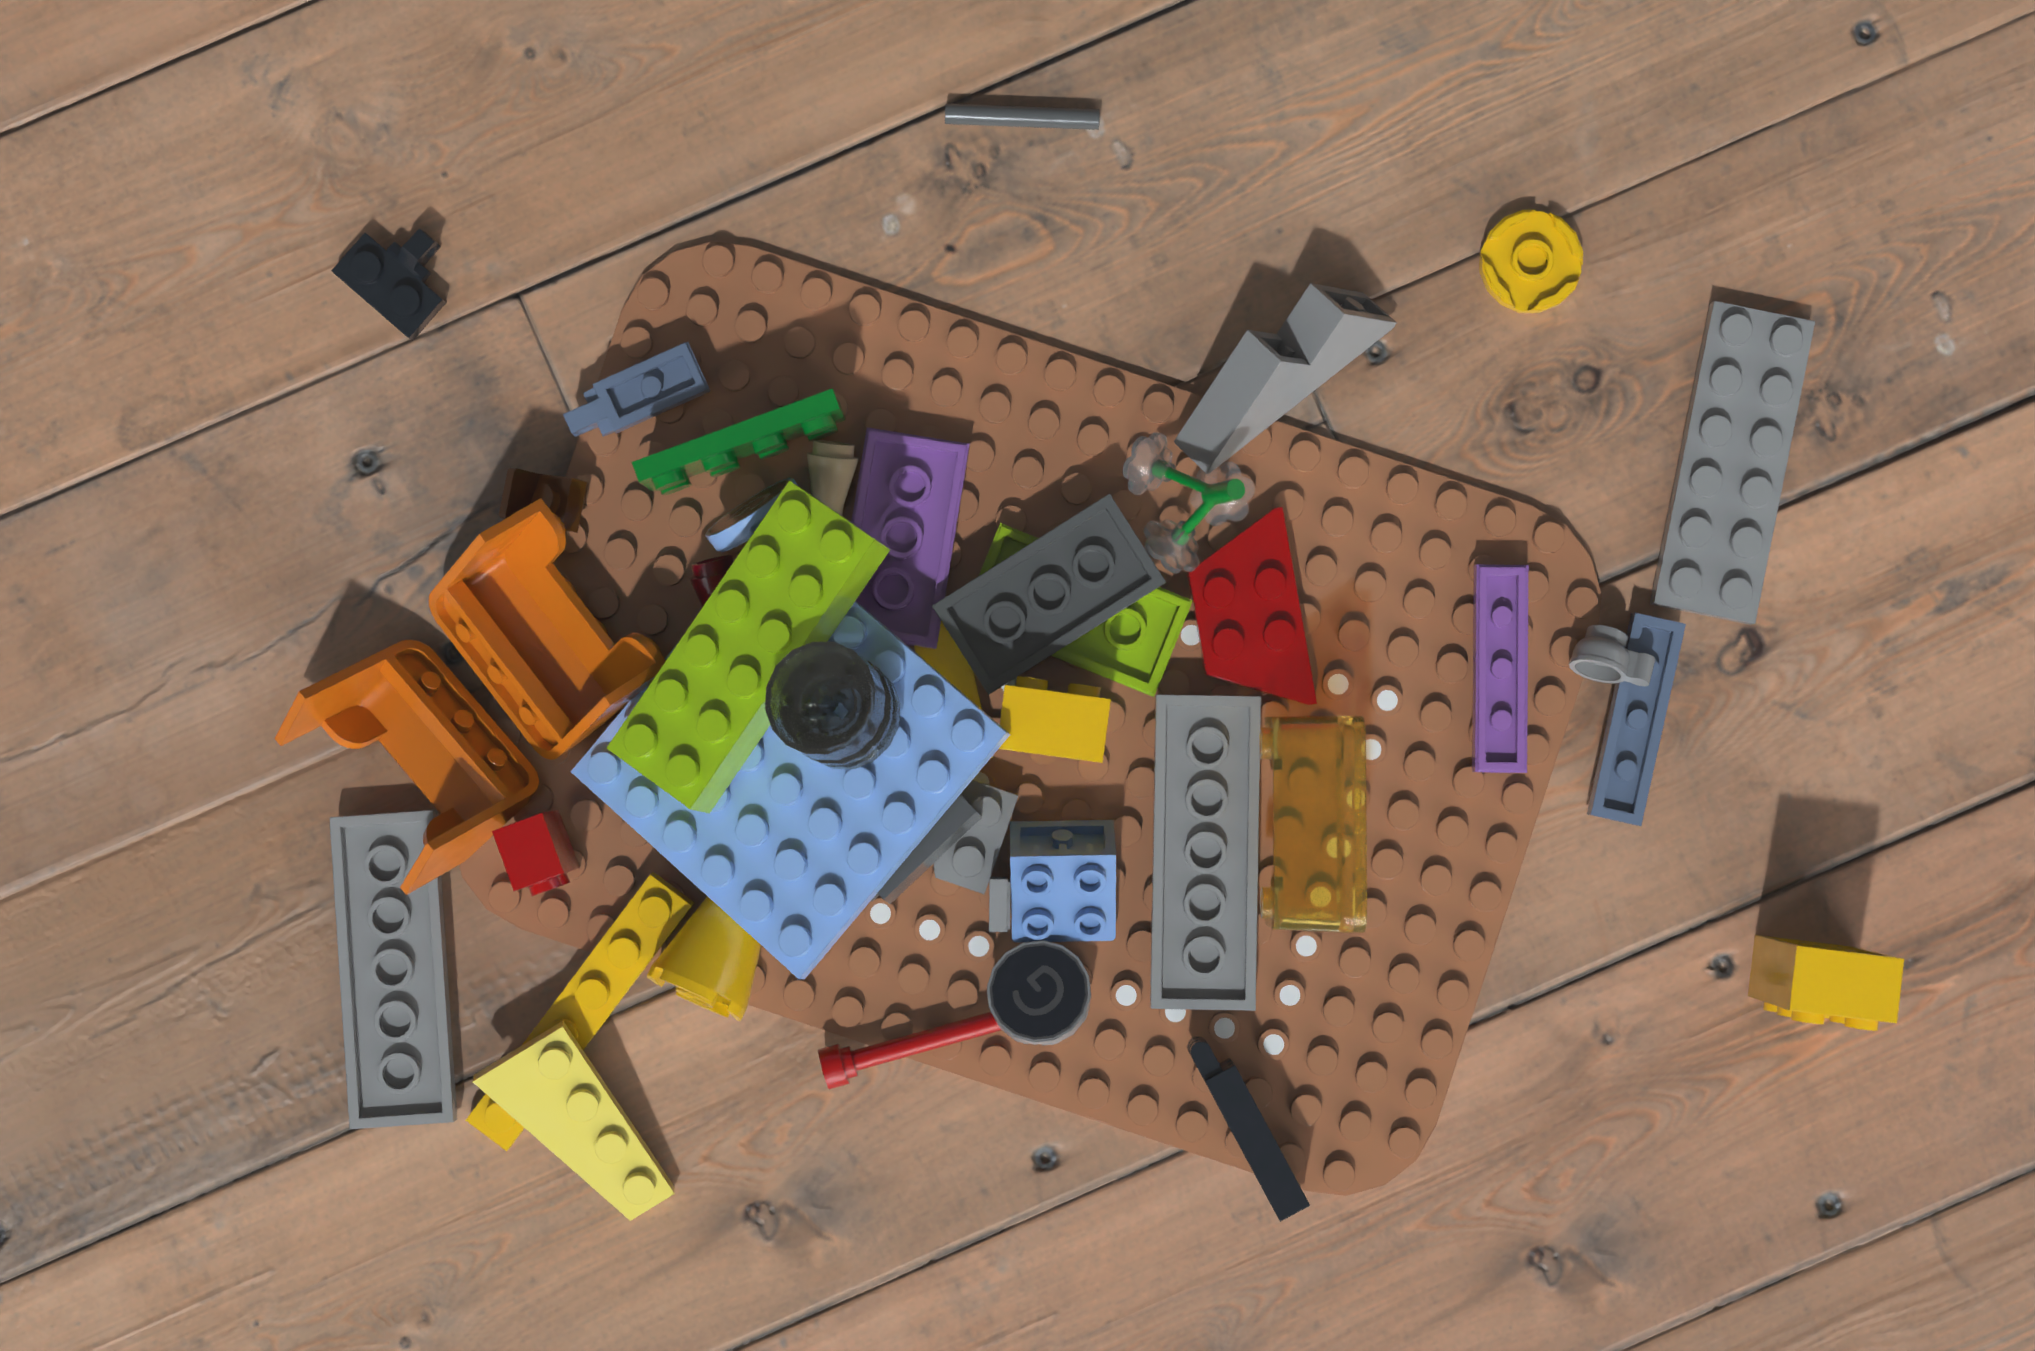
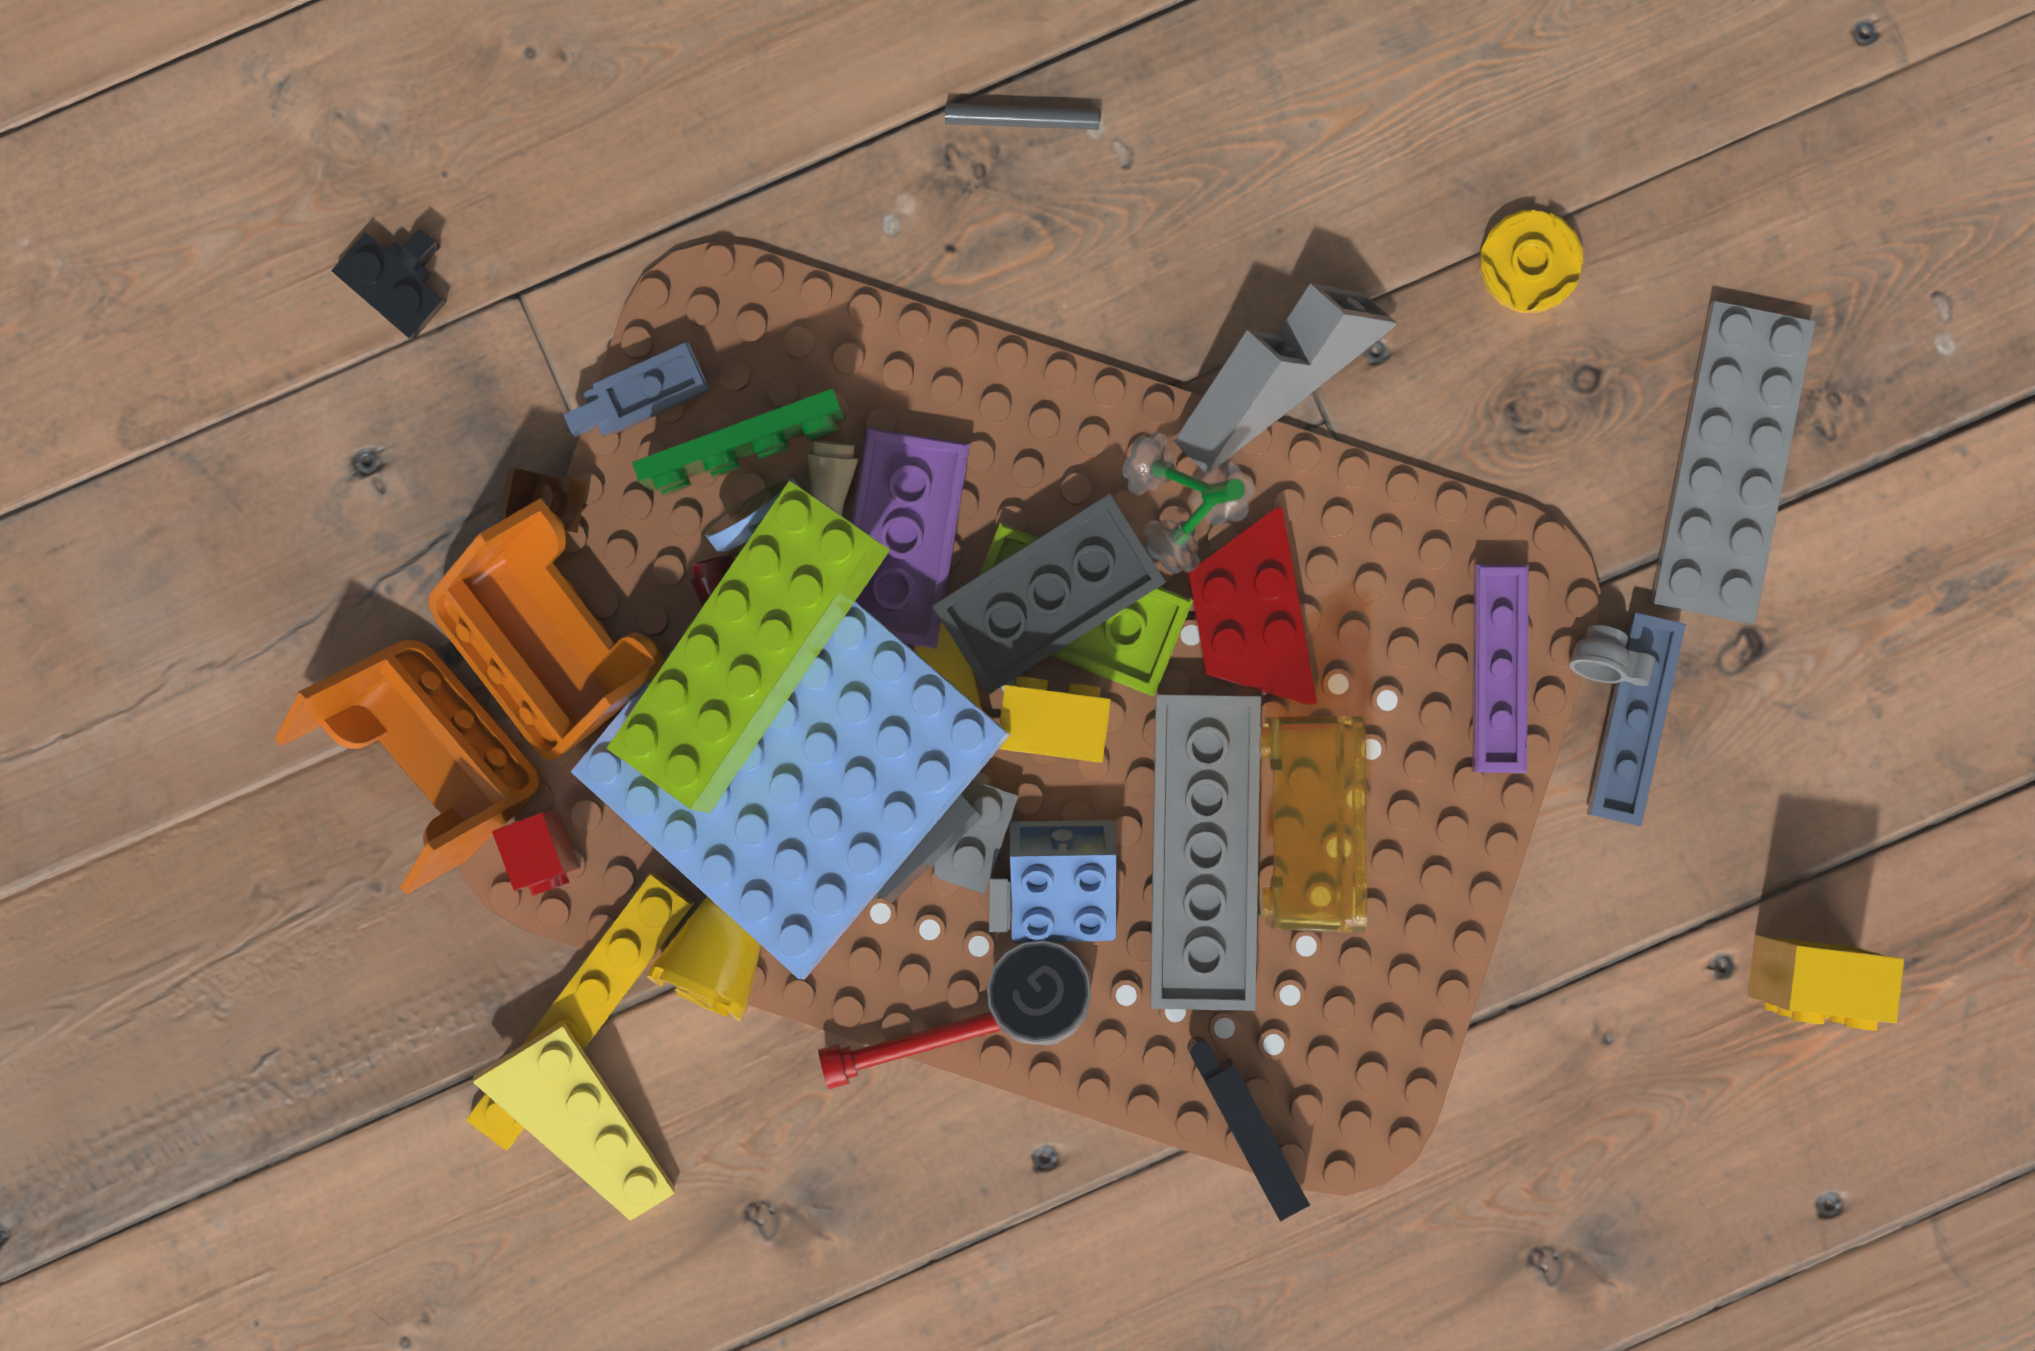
light grey plate [329,810,457,1129] -> none
clear smoke wheel [765,642,901,769] -> none

